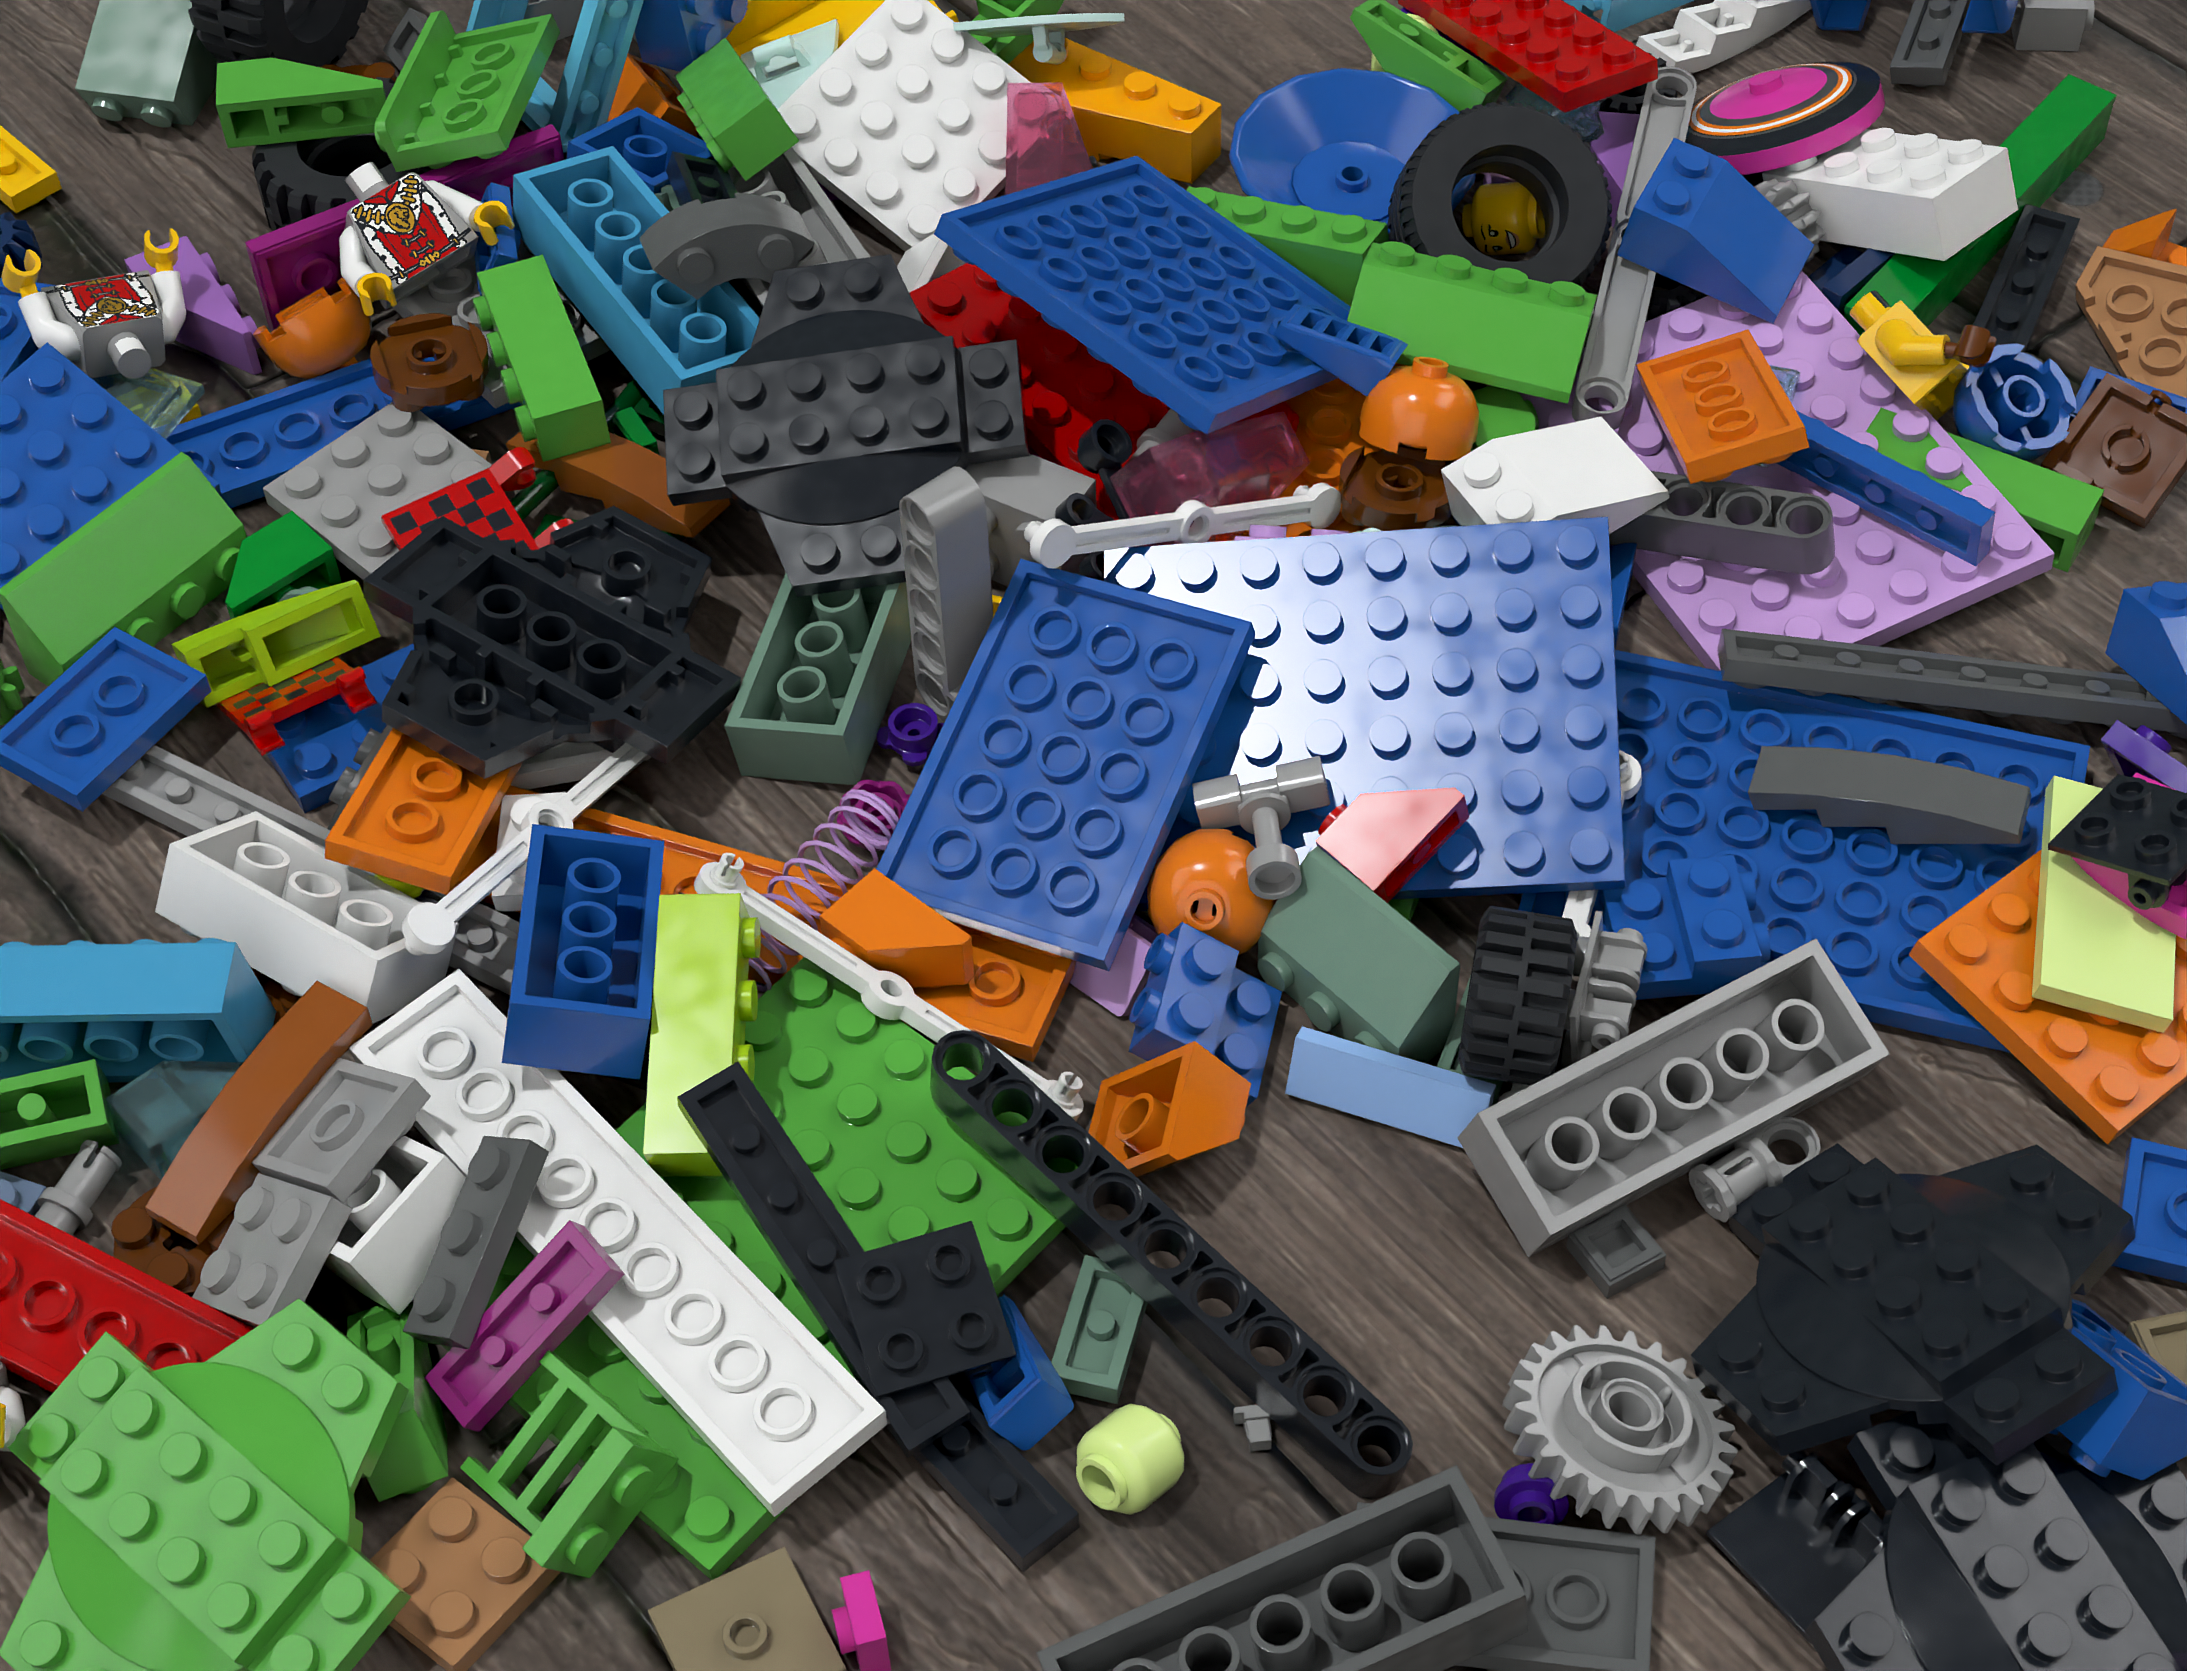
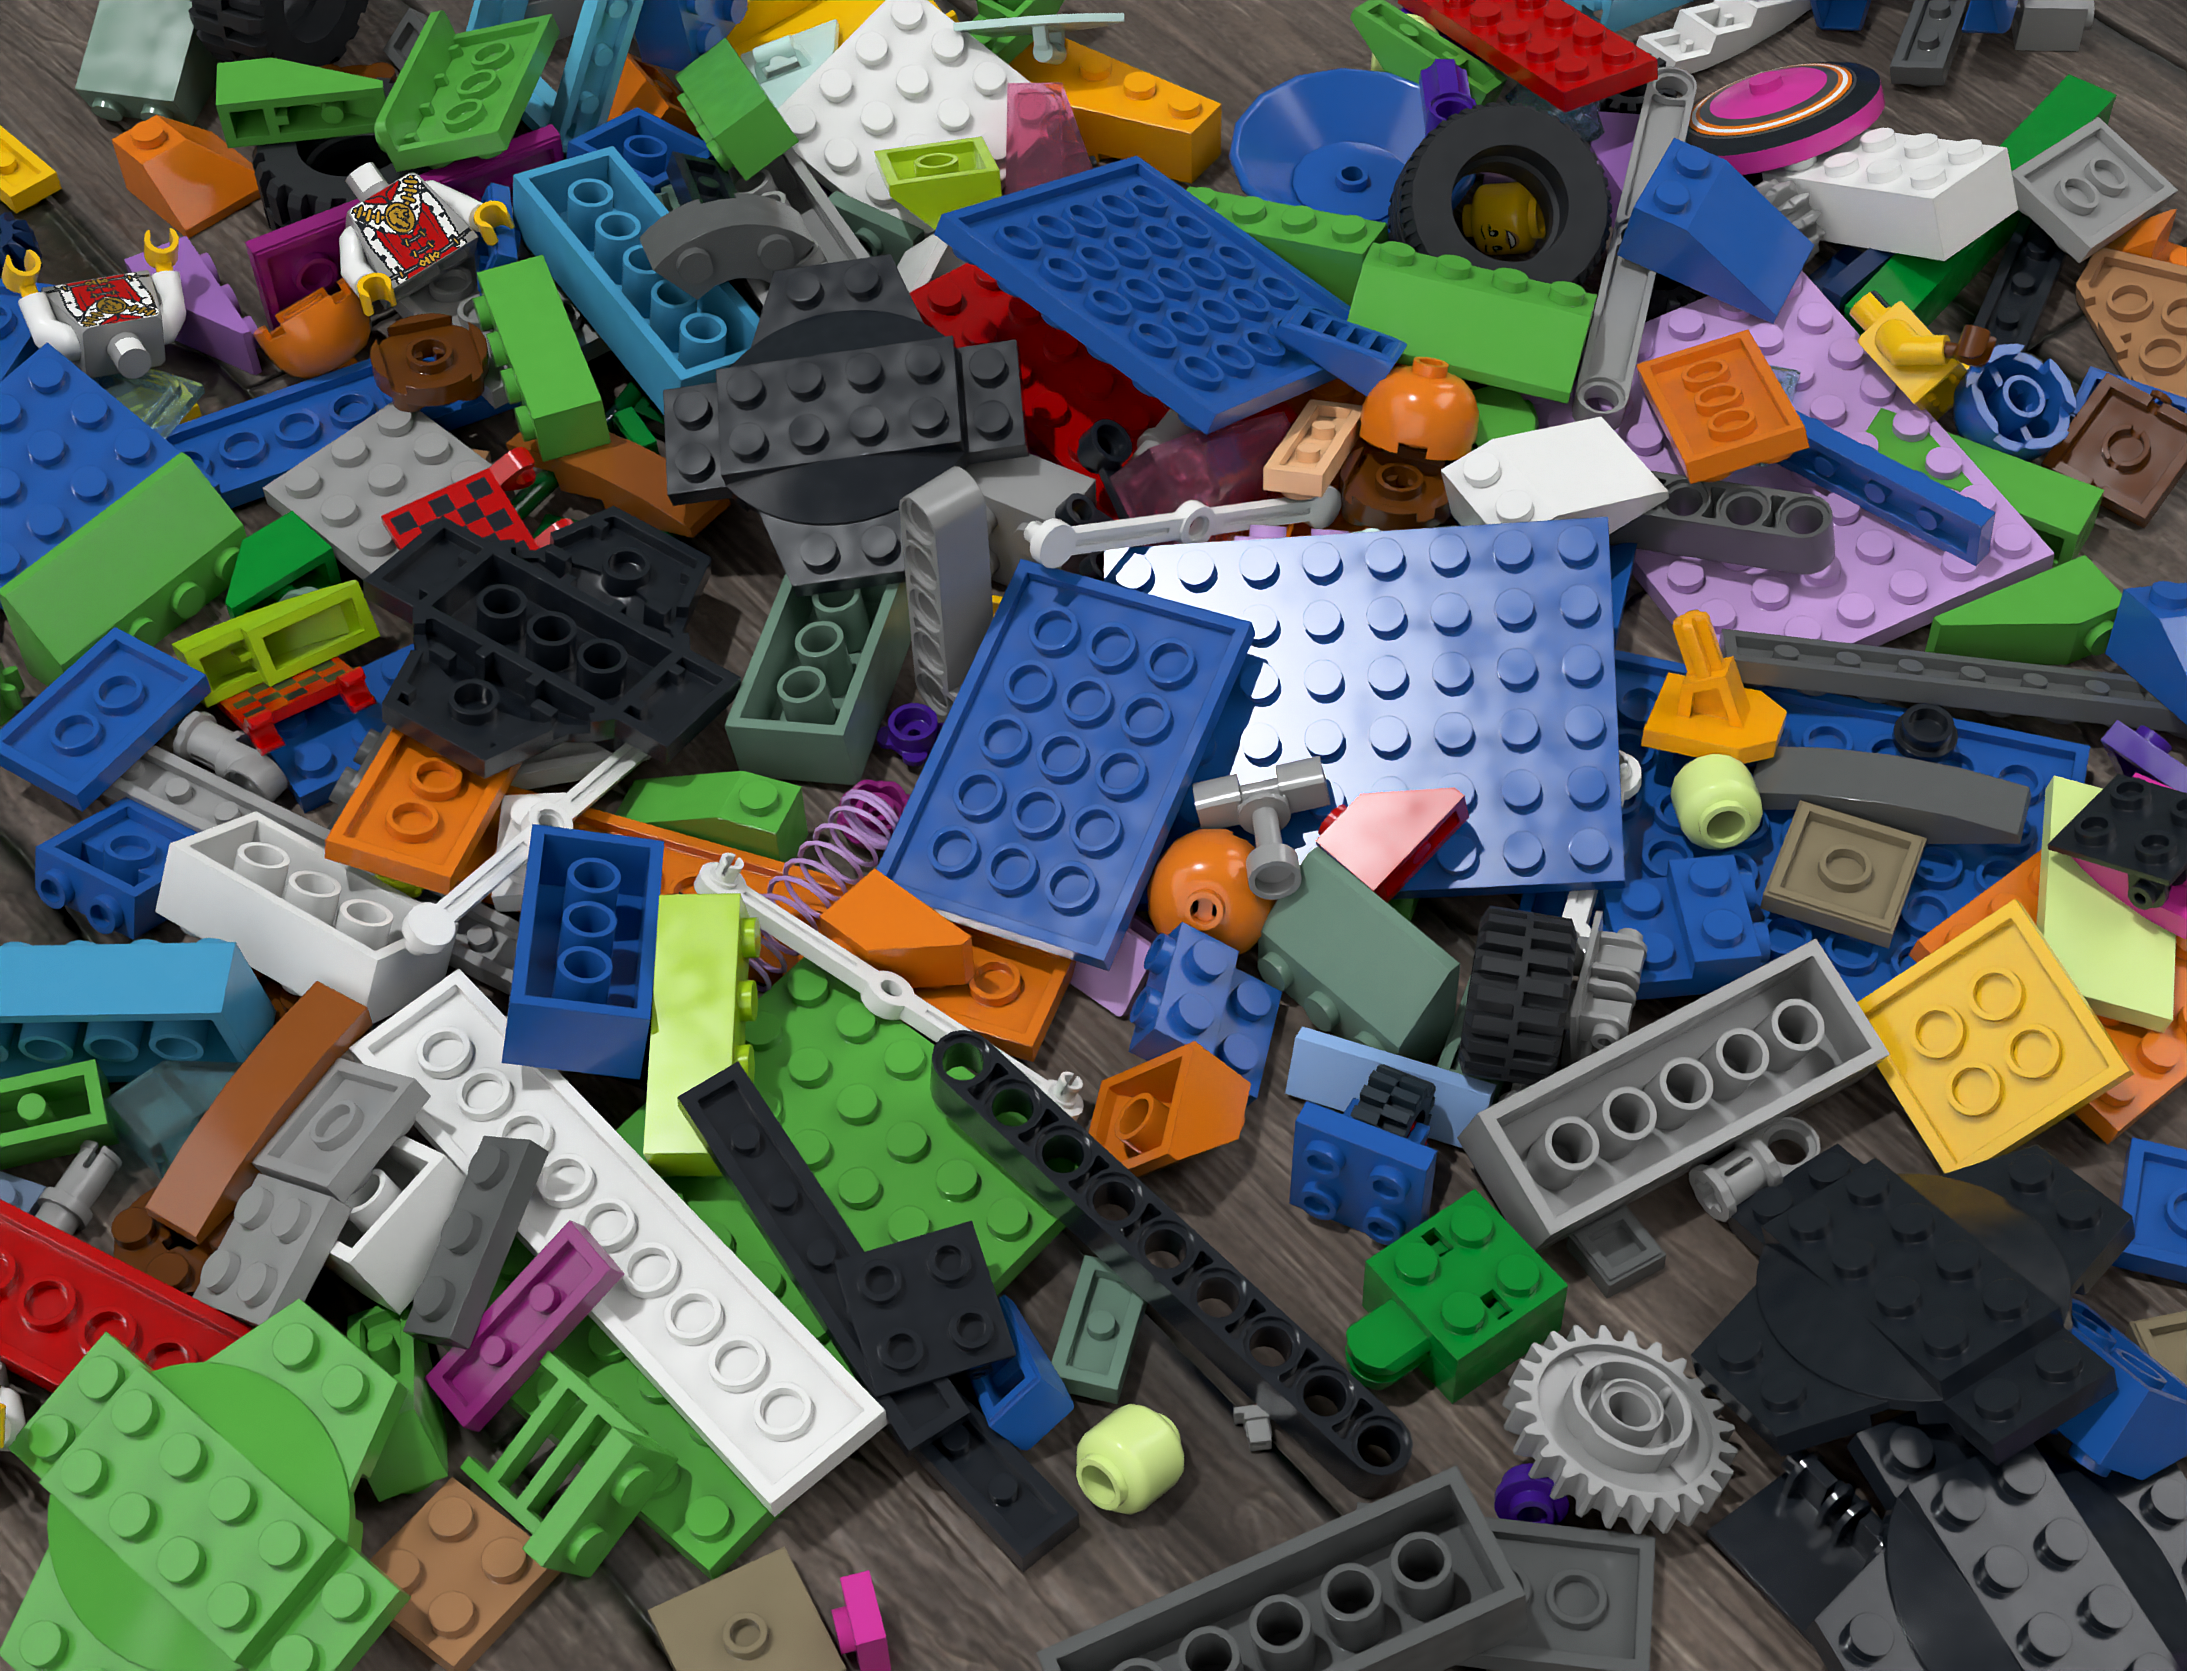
none -> blue plate [35,797,198,940]
none -> orange slope [111,115,261,239]
none -> light grey connector [173,711,287,802]
none -> bright green slope [615,771,808,863]
none -> sand green plate [828,190,925,266]
none -> lime slope [874,136,1002,230]
none -> light nougat plate [1263,399,1363,500]
none -> blue plate [1289,1064,1437,1245]
none -> green brick [1345,1189,1568,1405]
none -> dark purple piece [1419,59,1477,137]
none -> light orange piece [1641,609,1787,764]
none -> yellowish green head [1671,754,1763,850]
none -> dark tan plate [1760,800,1927,948]
none -> yellow plate [1857,899,2135,1173]
none -> black plate [1892,704,1958,763]
none -> bright green slope [1925,555,2122,665]
none -> light grey plate [2012,117,2178,263]

